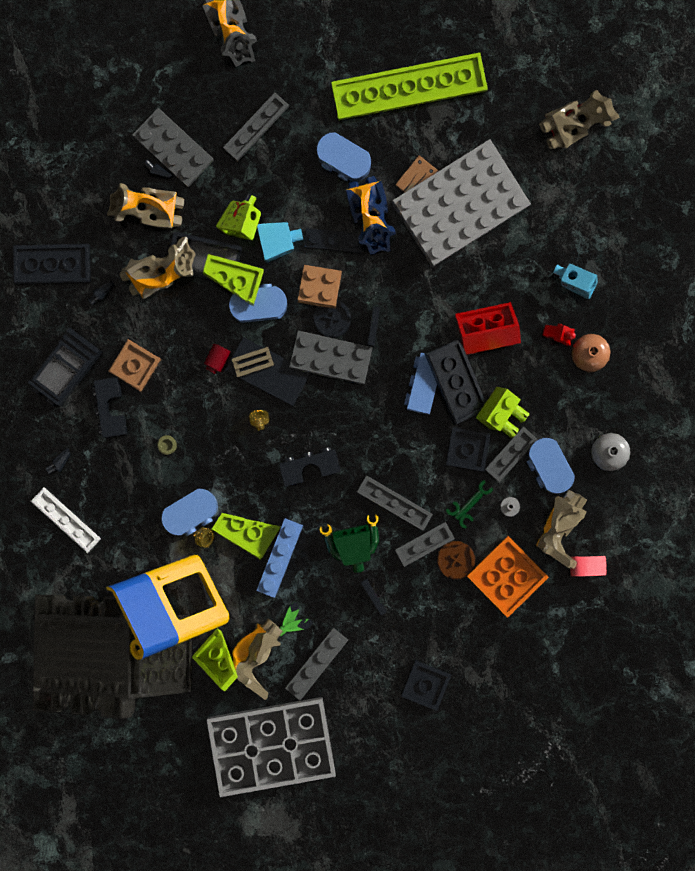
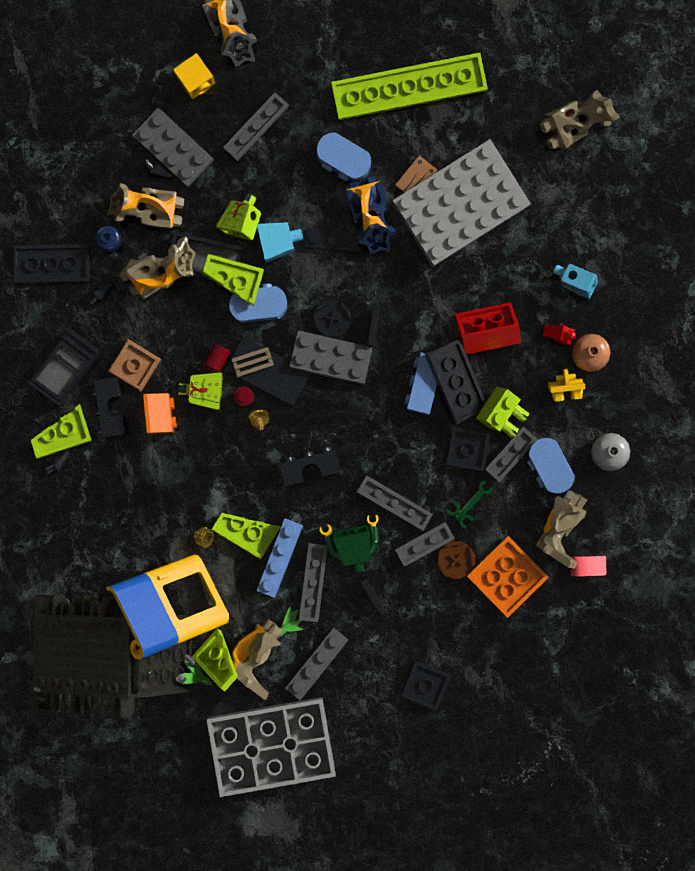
white tile [31,487,101,553] -> none
olive tile [157,435,177,455] -> none
medium blue brick [162,489,218,536] -> none
medium nougat plate [298,265,342,309] -> none
light grey tile [500,497,520,516] -> none
none -> lime wing [31,404,92,459]
none -> dark blue head [95,226,121,252]
none -> orange slope [143,393,177,435]
none -> yellow head [173,53,215,99]
none -> bright green piece [176,655,213,685]
none -> lime torso [178,373,223,411]
none -> dark red brick [234,387,254,407]
none -> dark grey plate [299,543,327,622]
none -> yellow hips [548,369,585,402]

